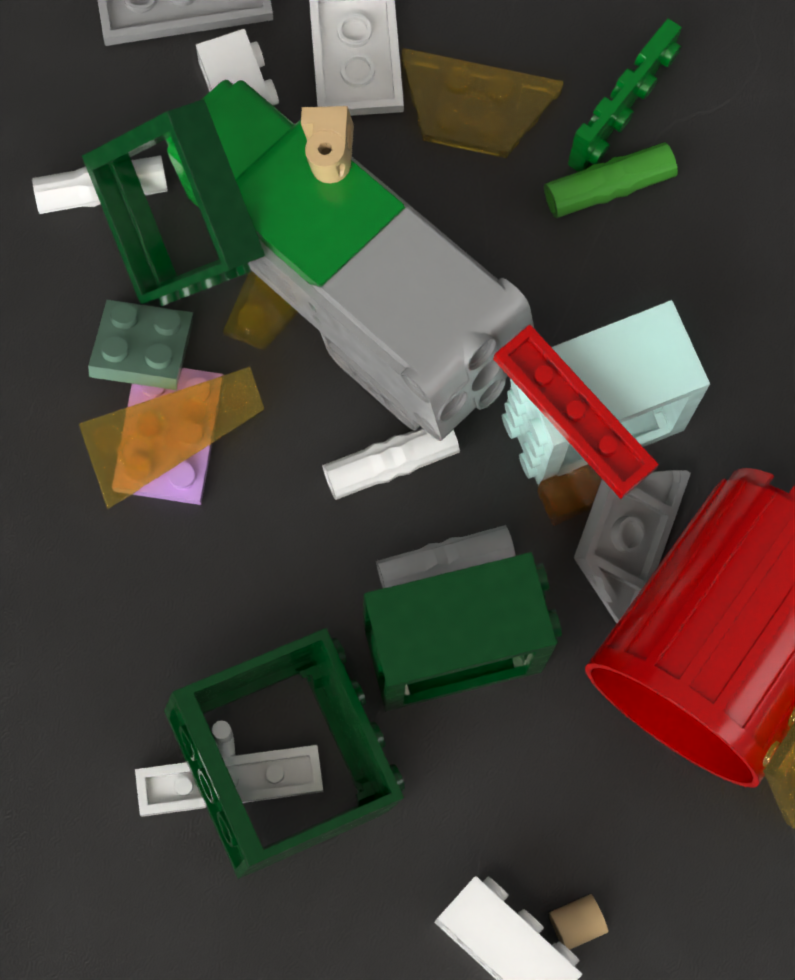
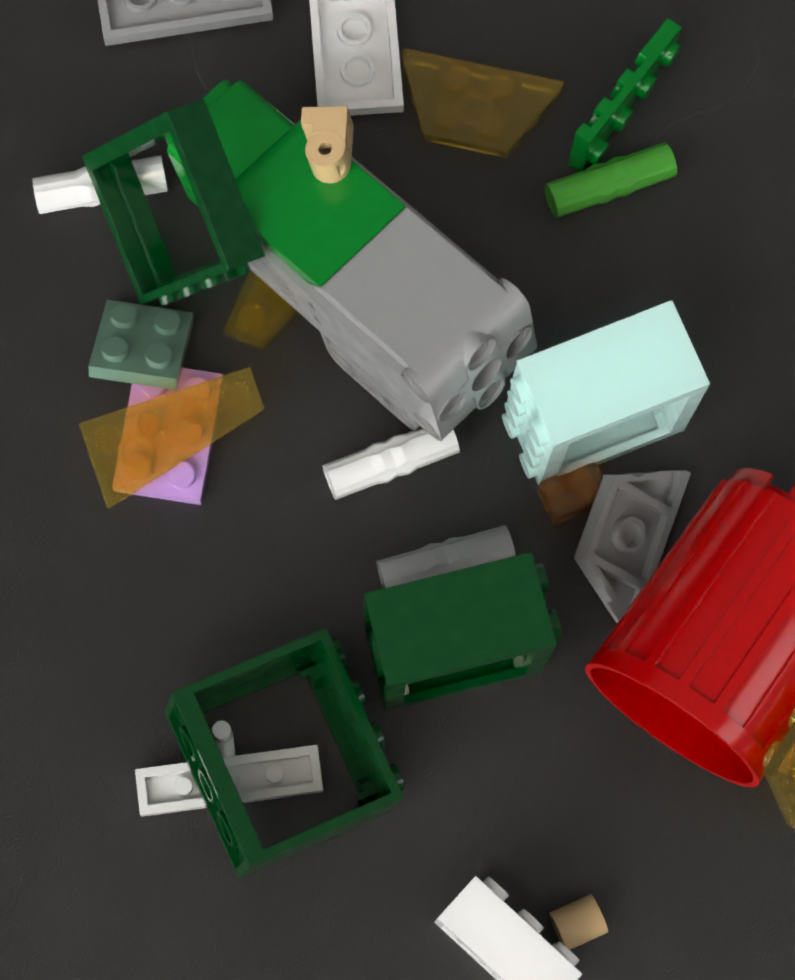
white brick [196,28,279,105] -> none
red plate [493,325,659,499] -> none

